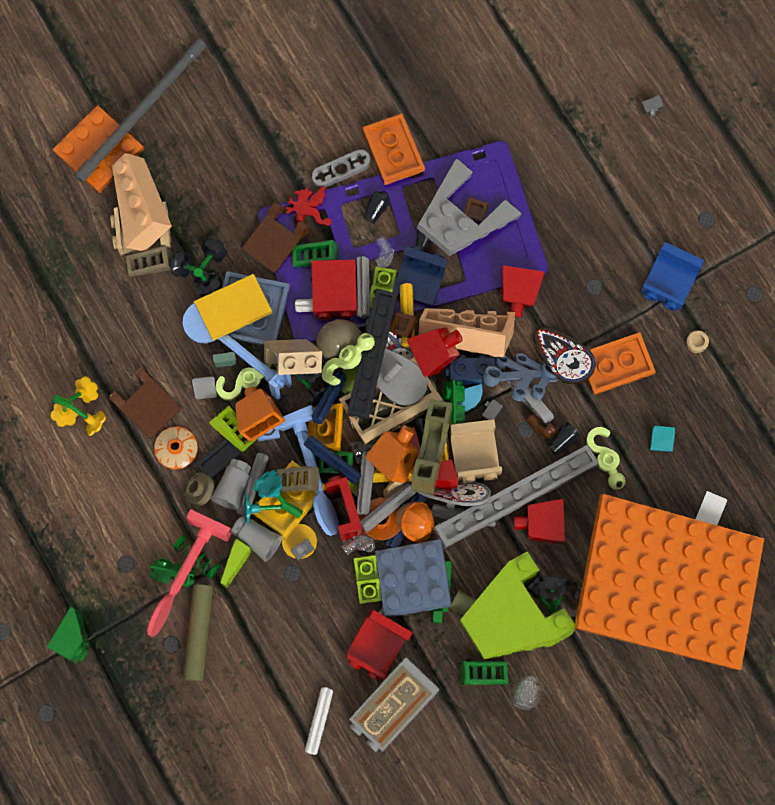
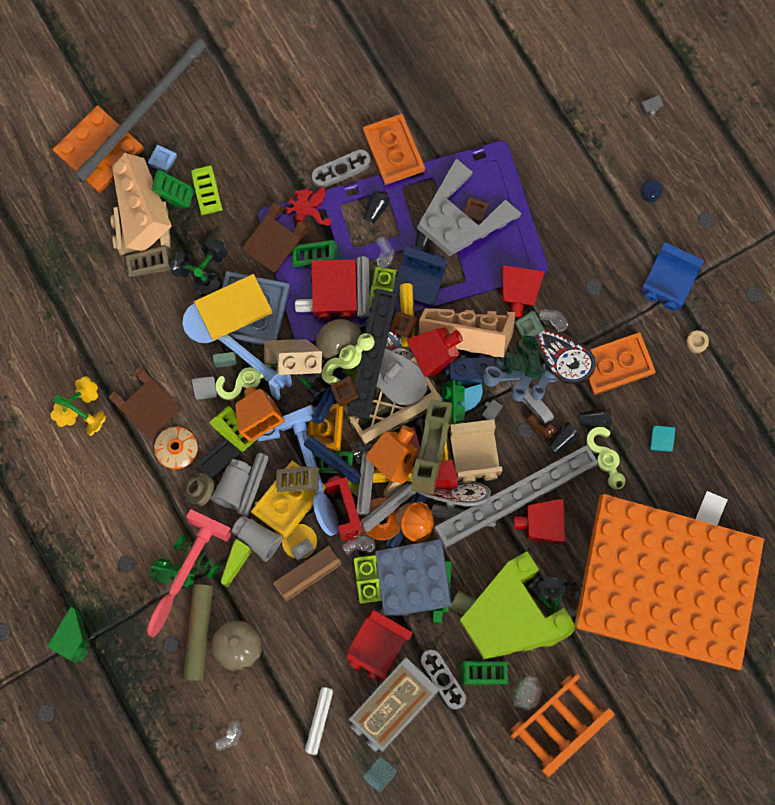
teal plant [244,470,303,523] -> none
none -> light blue tile [148,145,177,174]
none -> green slope [151,170,194,208]
none -> lime slope [191,166,223,215]
none -> dark tan piece [212,620,262,671]
none -> clear arm [214,721,242,751]
none -> medium nougat panel [273,546,342,602]
none -> reddish brown tile [330,376,360,407]
none -> clear light blue panel [363,756,397,793]
none -> light grey beam [421,650,466,710]
none -> clear green piece [502,335,546,378]
none -> orange fence [509,674,615,778]
none -> sand green tile [515,311,544,341]
none -> clear arm [539,309,568,332]
none -> black cone [579,407,611,428]
none -> clear blue piece [640,179,663,203]

